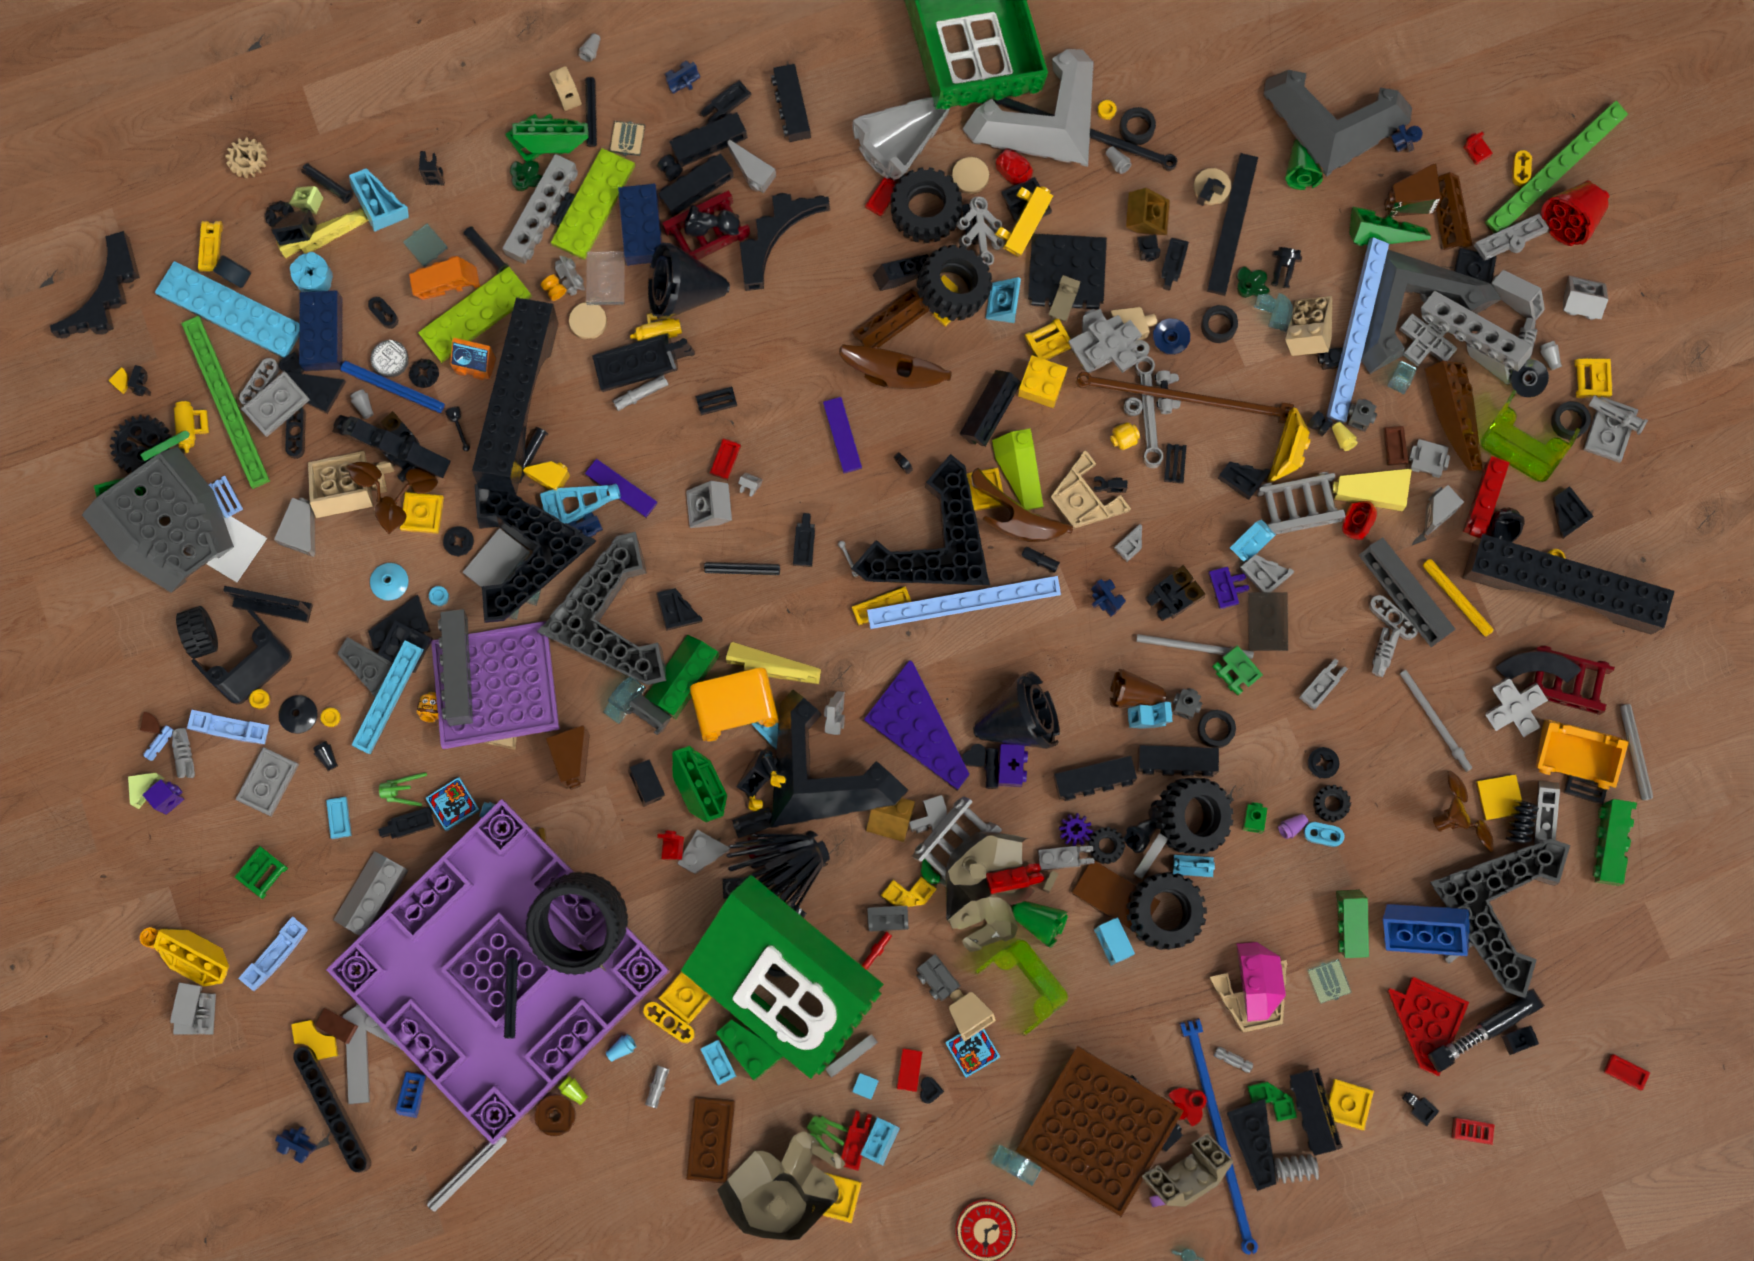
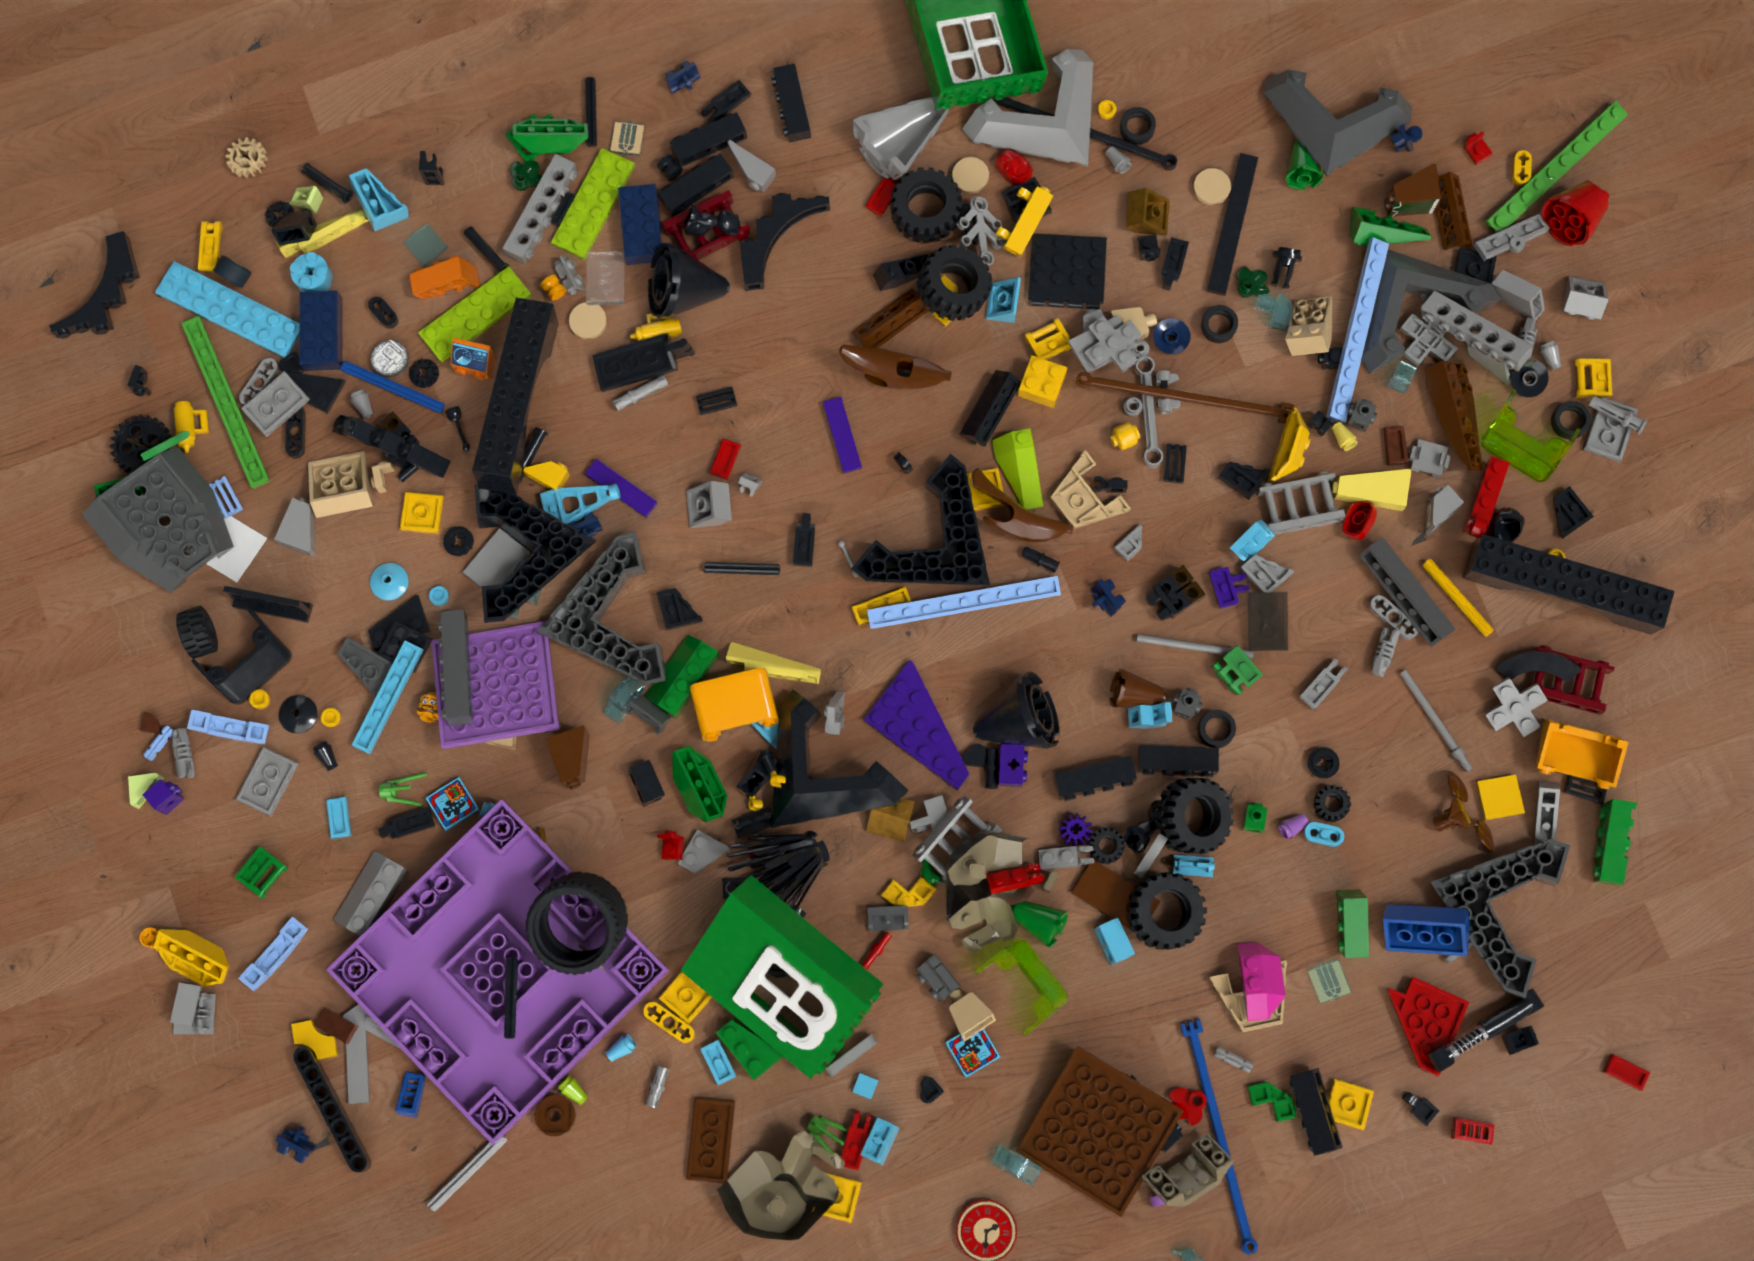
yellow tile [108,367,128,394] -> none
reddish brown plant [346,462,438,534] -> none
tan torso [549,66,582,111] -> none
light grey cone [579,33,601,62] -> none
red tile [897,1049,923,1092] -> none
dark tan bracket [1049,275,1080,322] -> none
black bracket [1197,178,1225,206] -> none
black wing [1227,1099,1277,1191] -> none
light grey piece [1274,1154,1319,1183] -> none
black piece [1505,800,1539,843] -> none
light grey axle [1620,704,1653,800] -> none

